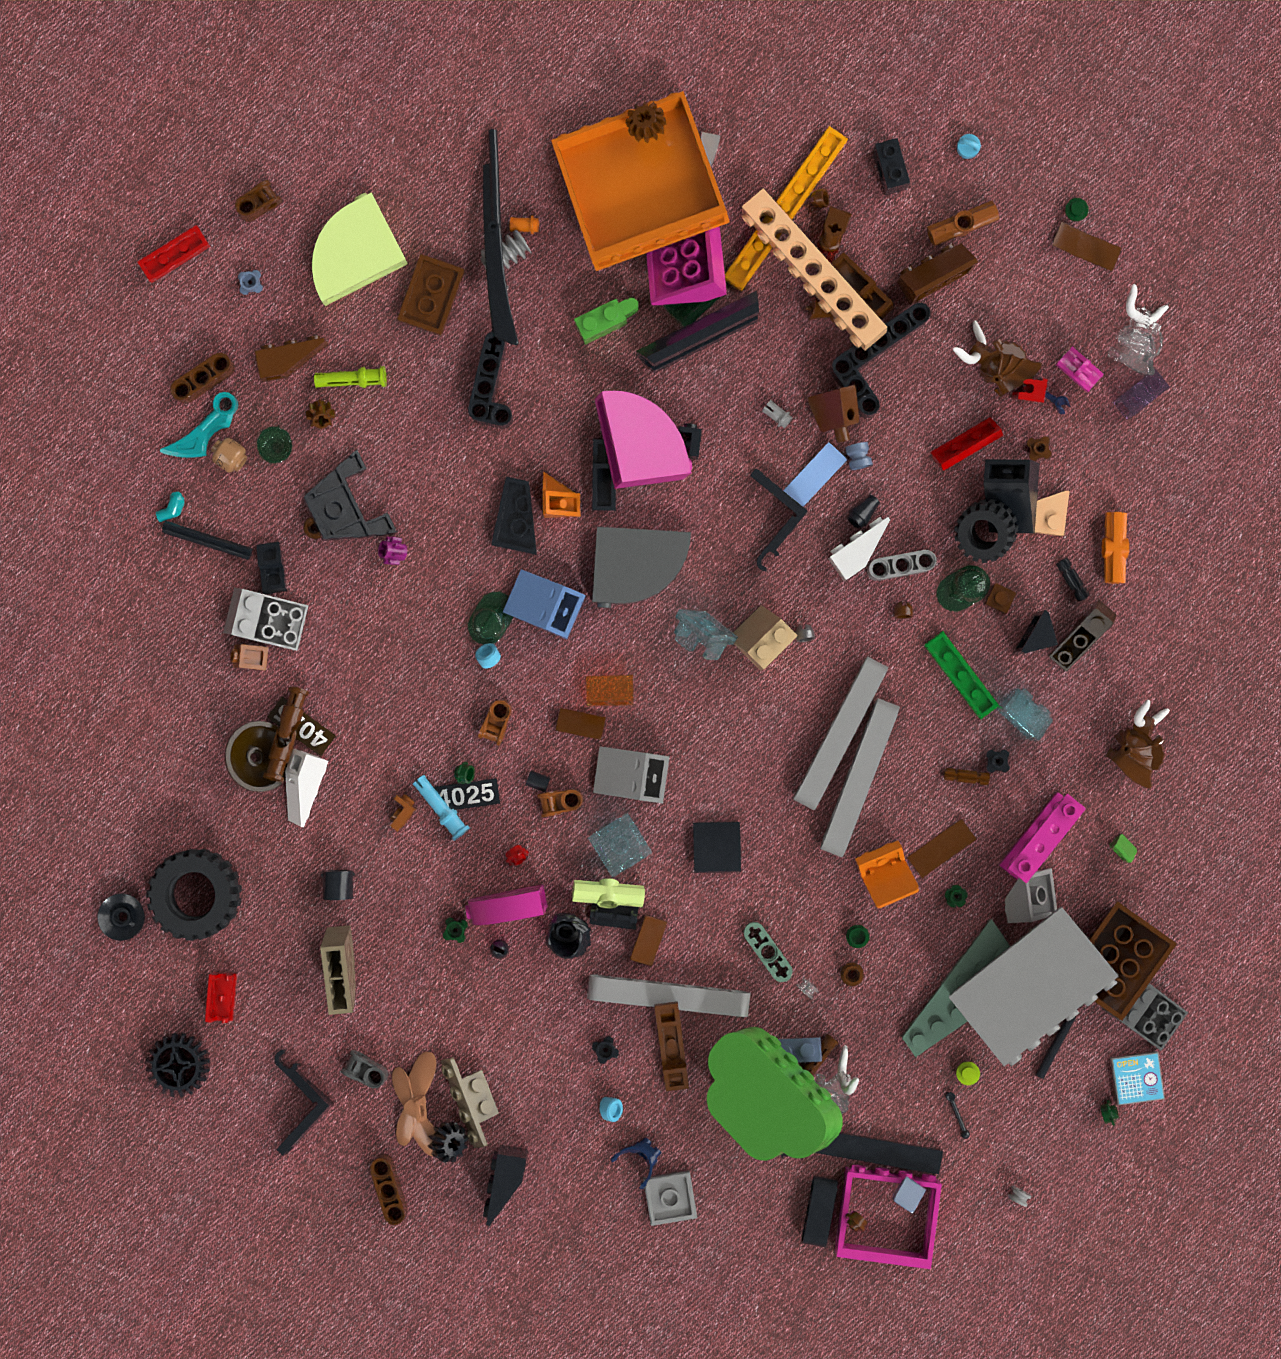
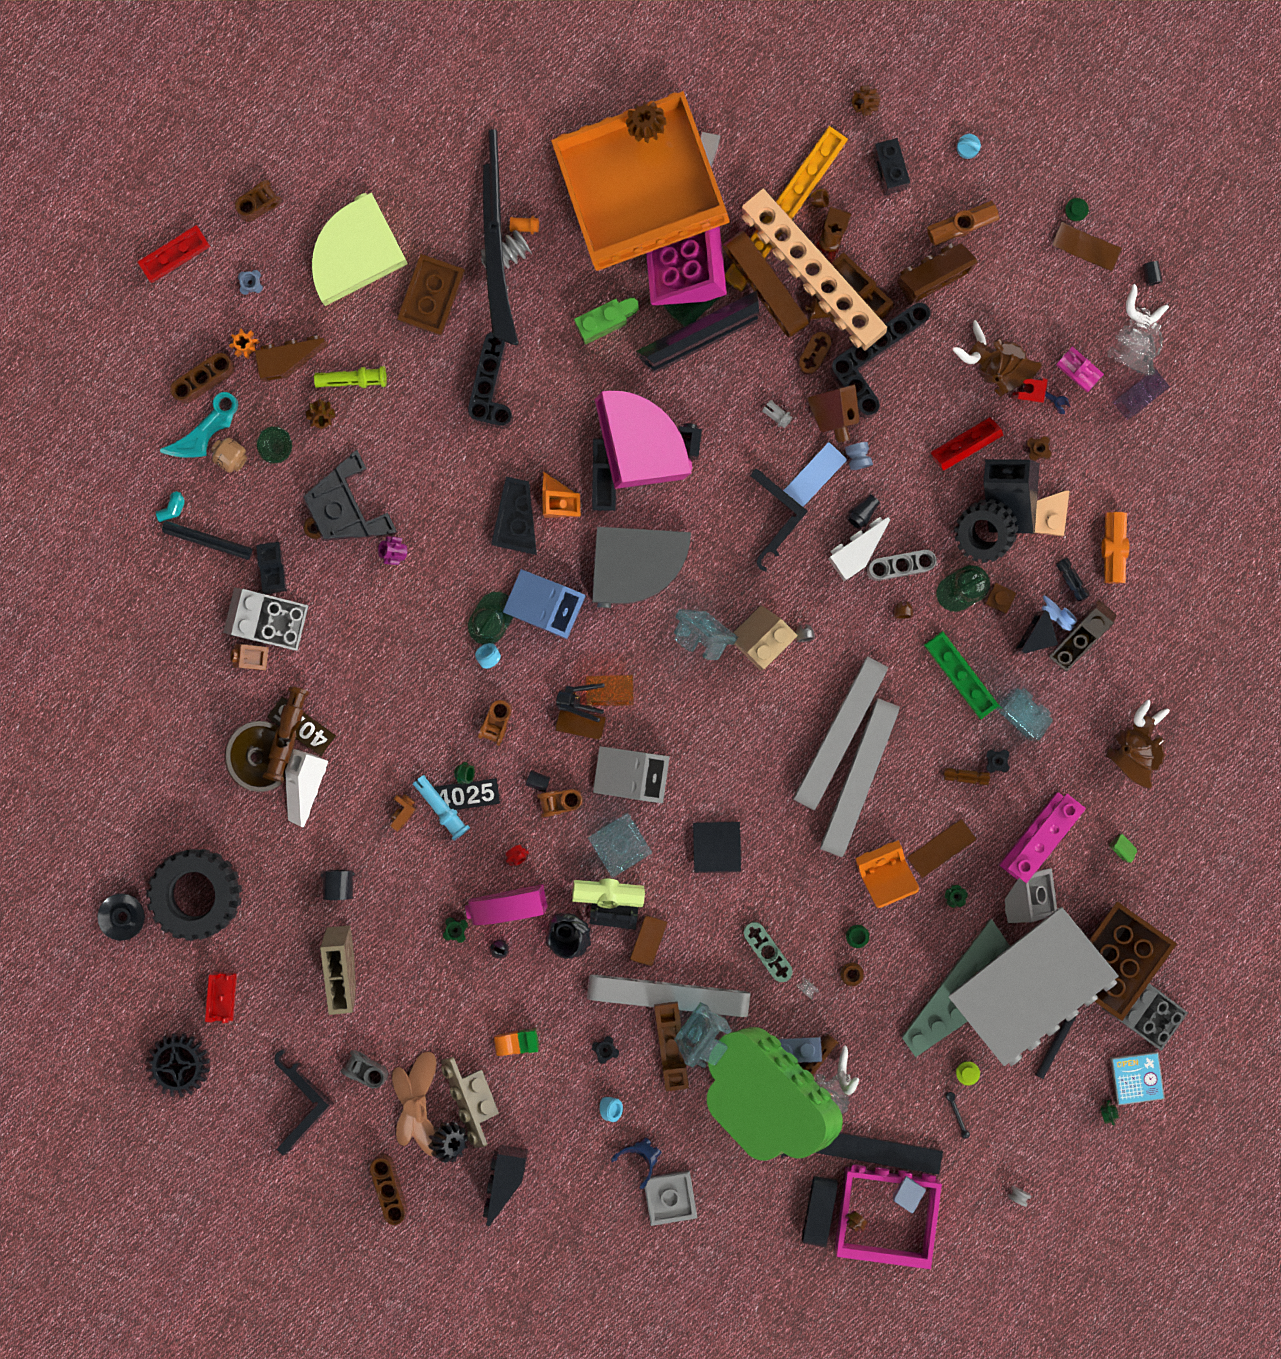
none -> orange gear [229,329,260,359]
none -> leg [493,1028,539,1056]
none -> black plant [556,683,605,722]
none -> clear light blue panel [674,1002,732,1068]
none -> reddish brown beam [722,230,809,338]
none -> reddish brown beam [798,332,831,375]
none -> reddish brown gear [851,85,881,116]
none -> light blue plate [1041,595,1077,631]
none -> black hinge [1142,261,1163,286]

